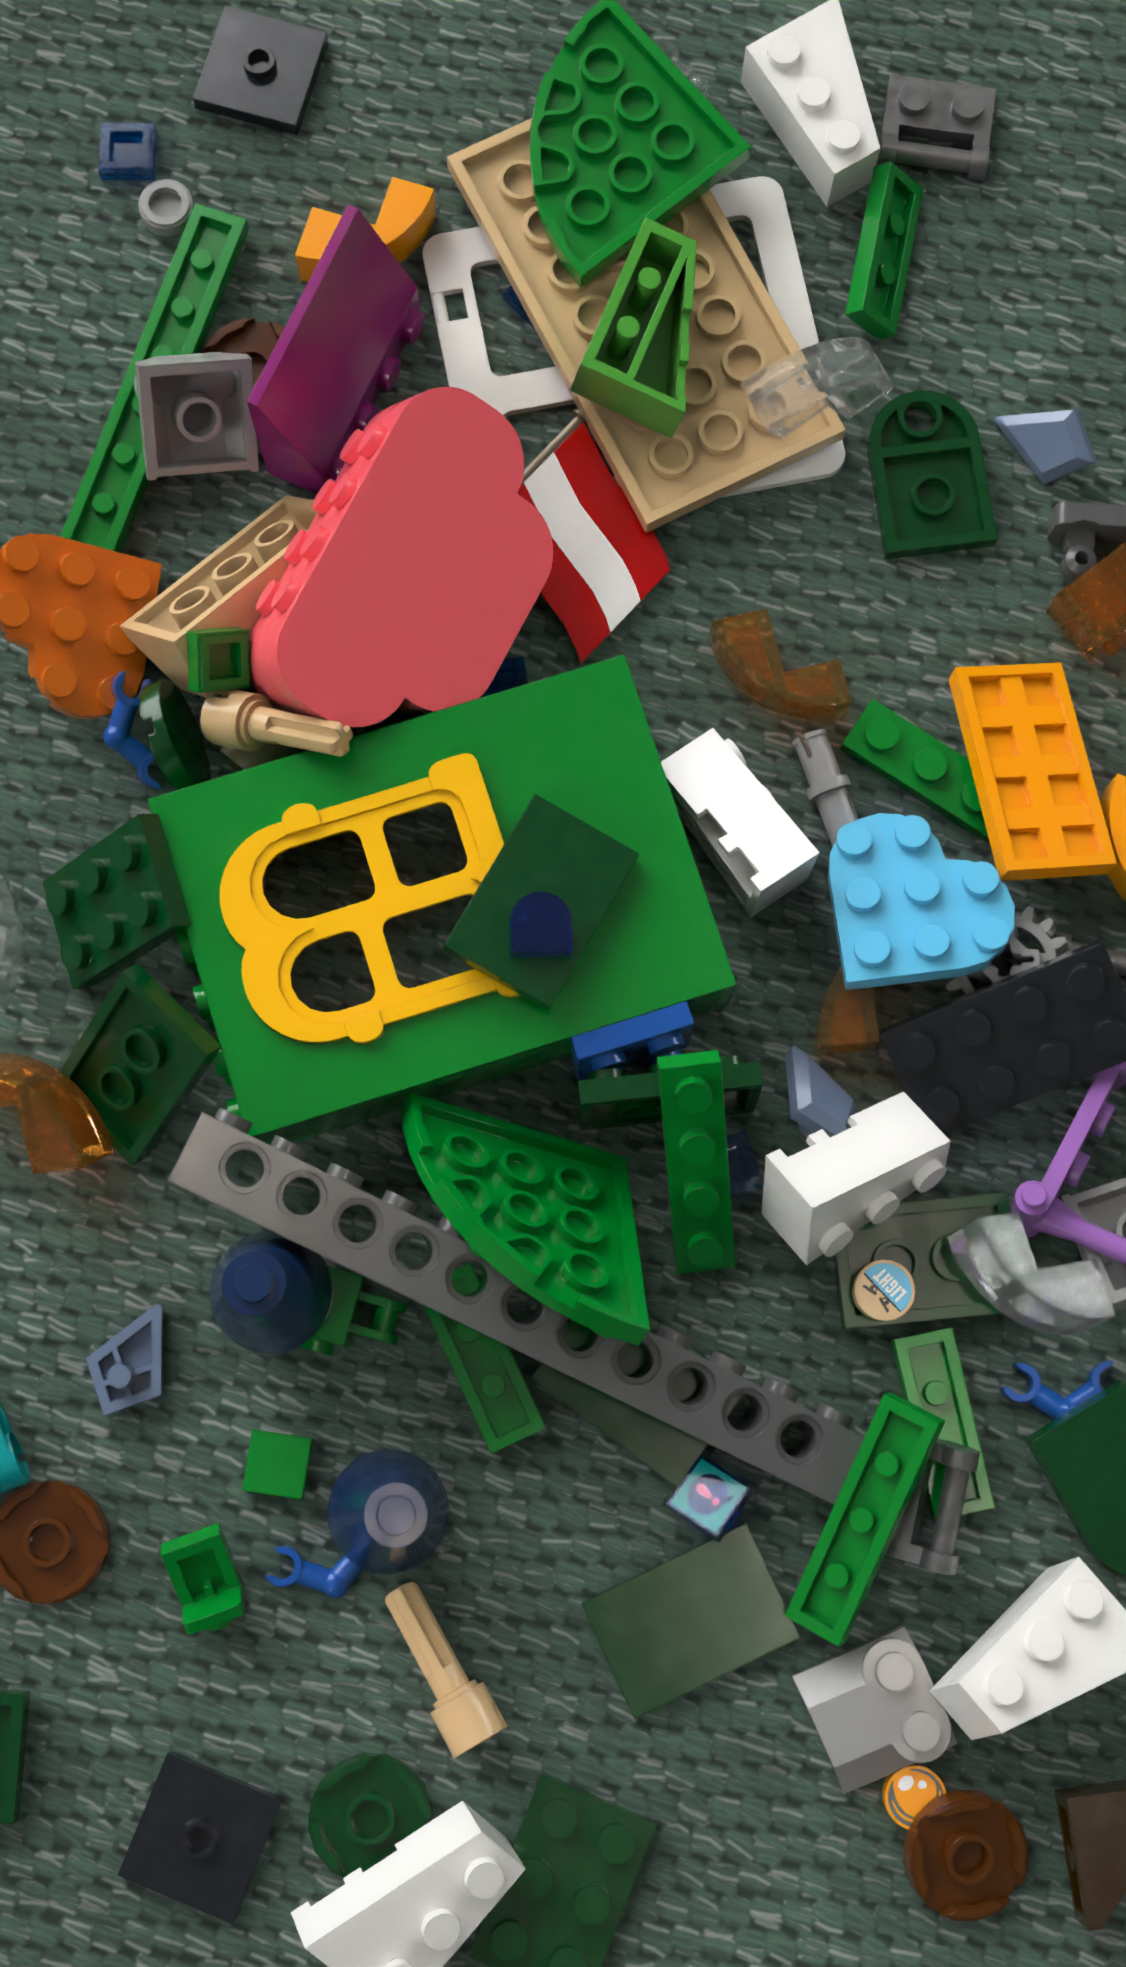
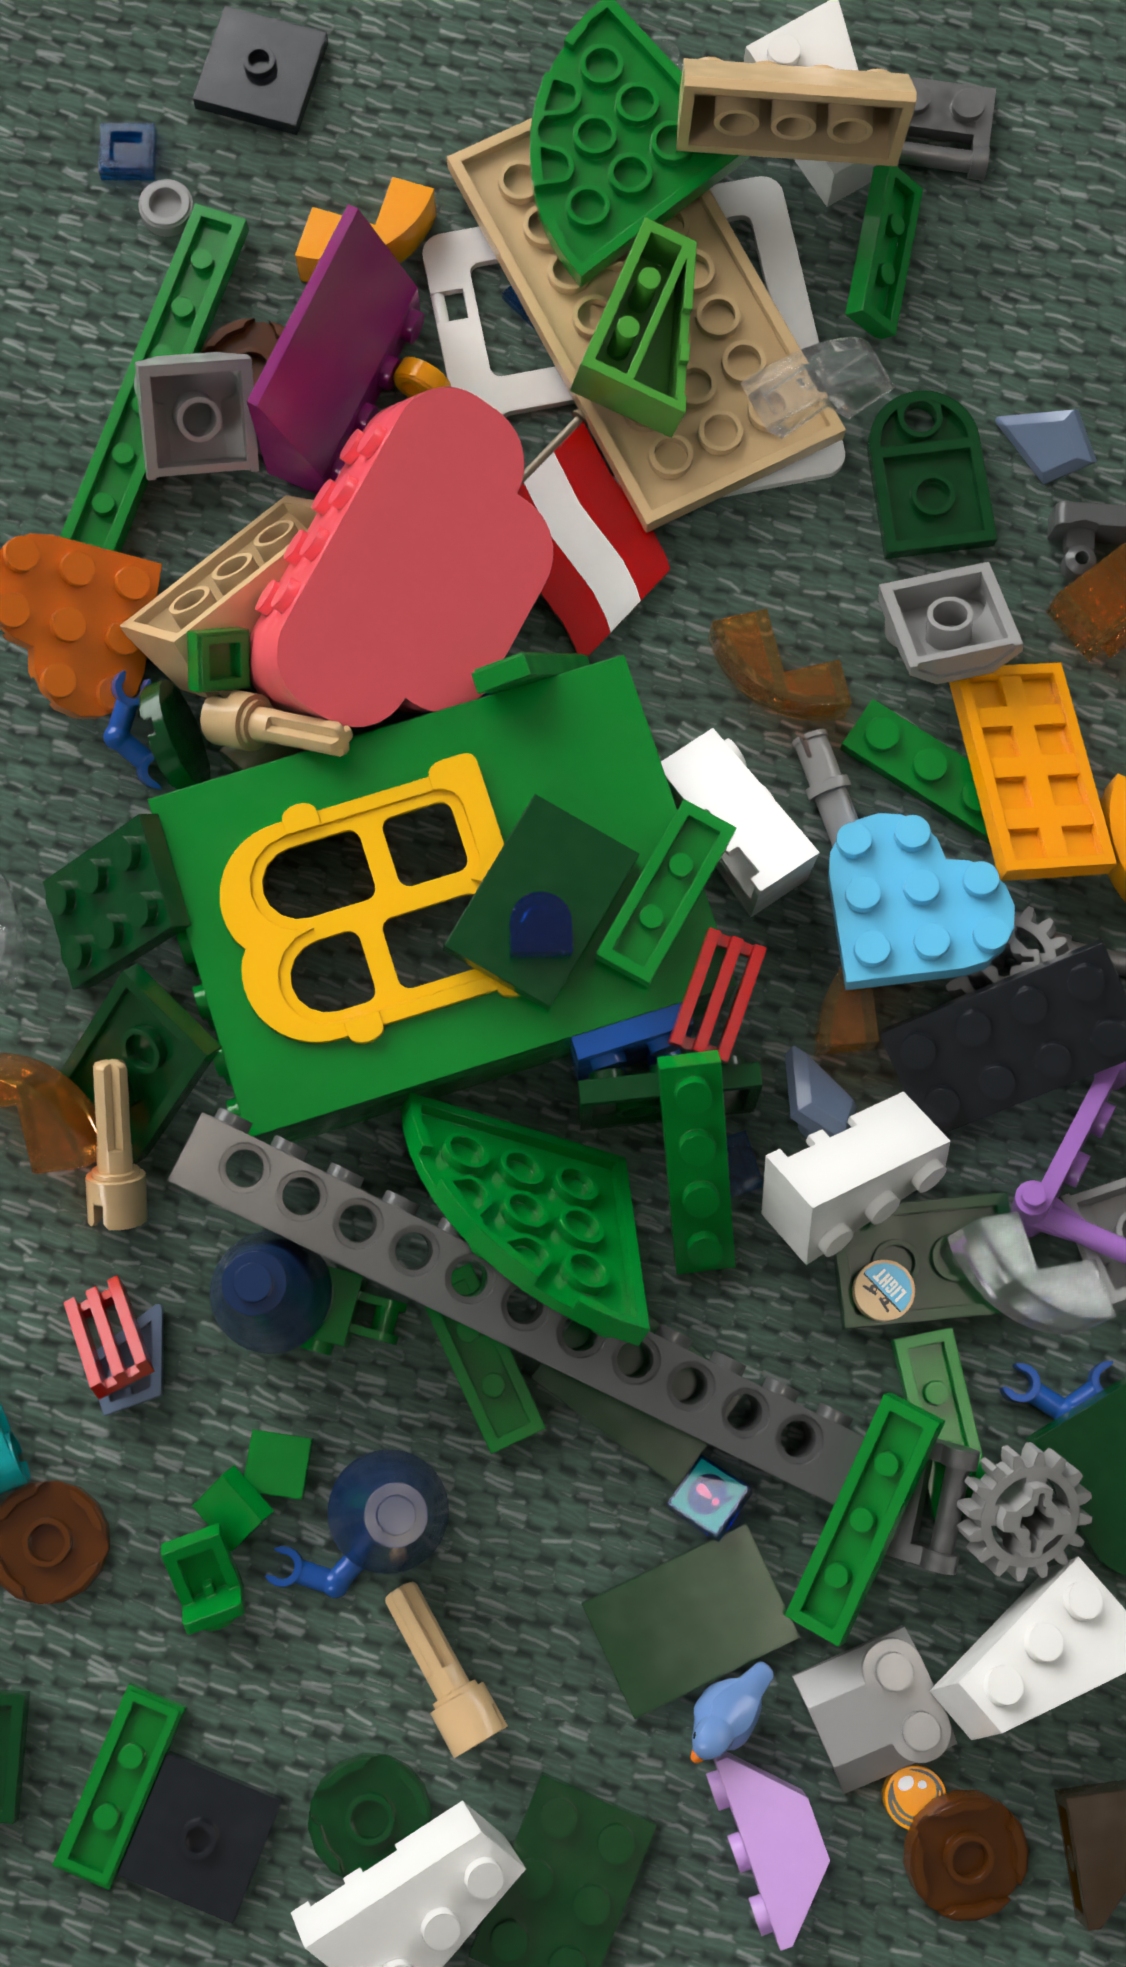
none -> green tile [52,1683,187,1890]
none -> tile [63,1275,155,1400]
none -> tan piece [85,1059,148,1230]
none -> green tile [192,1465,274,1552]
none -> light orange tile [393,356,451,398]
none -> green tile [471,652,590,694]
none -> green plate [595,799,737,988]
none -> red tile [668,927,767,1064]
none -> tan slope [676,57,917,166]
none -> medium blue animal [691,1662,774,1763]
none -> lavender slope [706,1751,830,1951]
none -> light grey slope [878,562,1023,684]
none -> light grey gear [956,1442,1092,1581]

